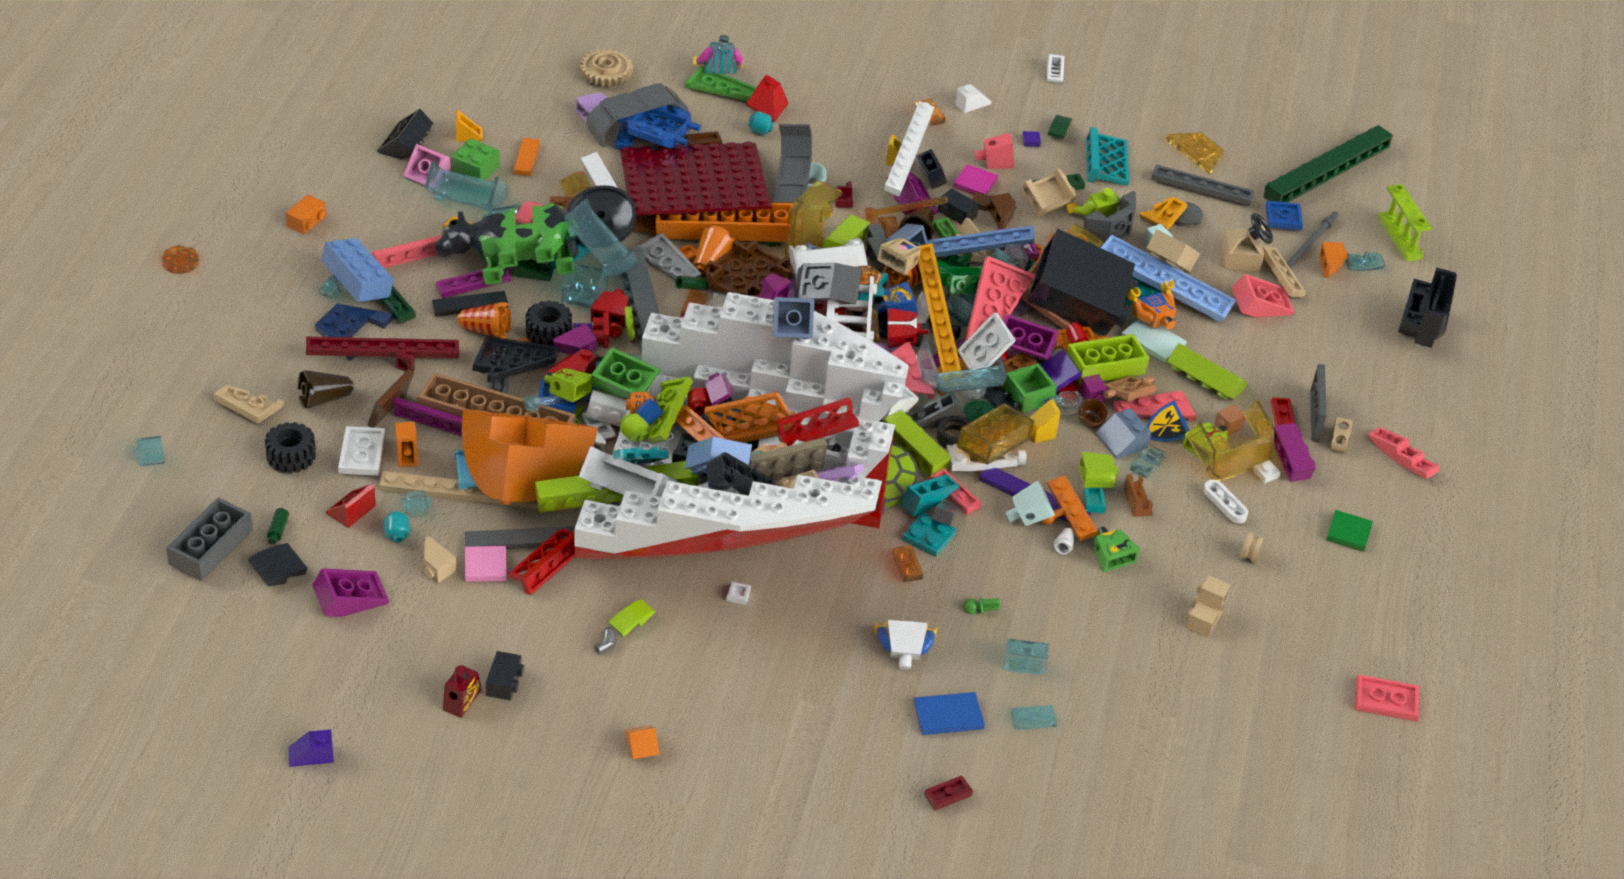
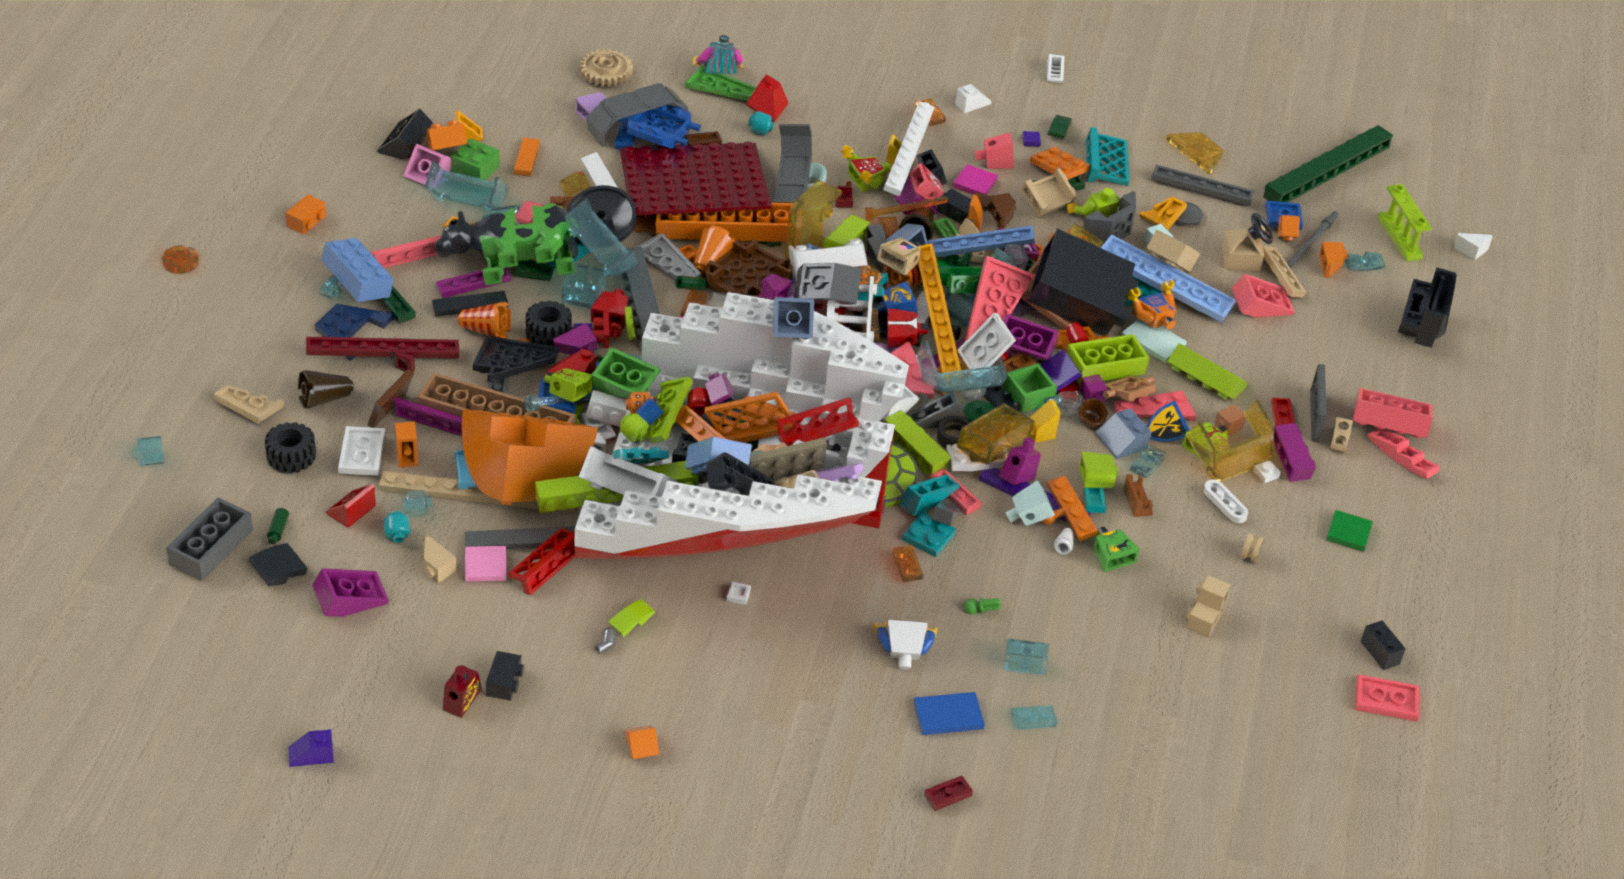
none -> orange slope [426,120,467,150]
none -> torso [841,145,891,192]
none -> coral torso [909,163,945,203]
none -> orange slope [968,195,983,231]
none -> magenta torso [999,438,1041,485]
none -> orange plate [1030,147,1090,180]
none -> orange brick [1278,215,1300,241]
none -> coral brick [1353,388,1433,438]
none -> black brick [1360,620,1406,670]
none -> white slope [1454,233,1492,260]

